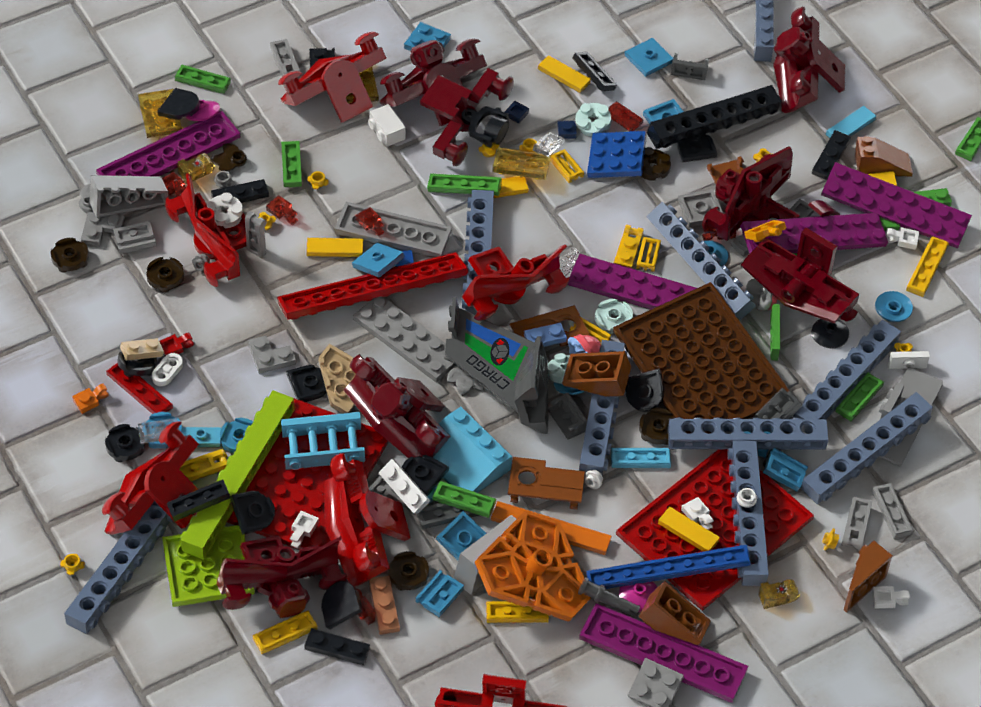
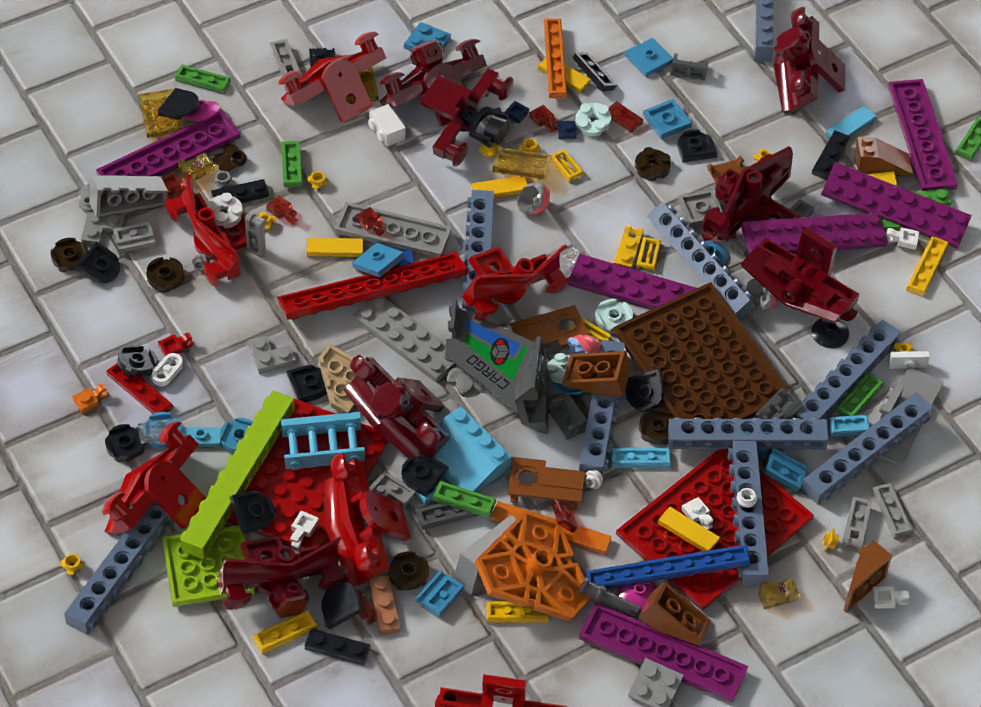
tan plate [120,338,164,361] -> none
black plate [167,479,231,522] -> none
yellow plate [180,449,227,481] -> none
white plate [379,459,431,515] -> none
bright green tile [427,174,502,196] -> none
dark azure plate [436,511,486,560] -> none
medium blue plate [524,323,567,347] -> none
clear plate [533,132,565,157] -> none
blue plate [587,131,647,178] -> none
black brick [646,85,782,149] -> none
light orange plate [744,220,786,242] -> none
bright green tile [770,304,780,361] -> none
dark red slope [808,200,840,217] -> none
dark azure dish [875,291,913,322] -> none
none -> black tile [75,241,120,284]
none -> light grey hair [517,182,550,215]
none -> clear red plate [529,105,558,132]
none -> orange tile [544,19,567,98]
none -> clear red plate [552,499,578,533]
none -> medium azure plate [828,415,870,437]
none -> magenta plate [888,79,958,191]

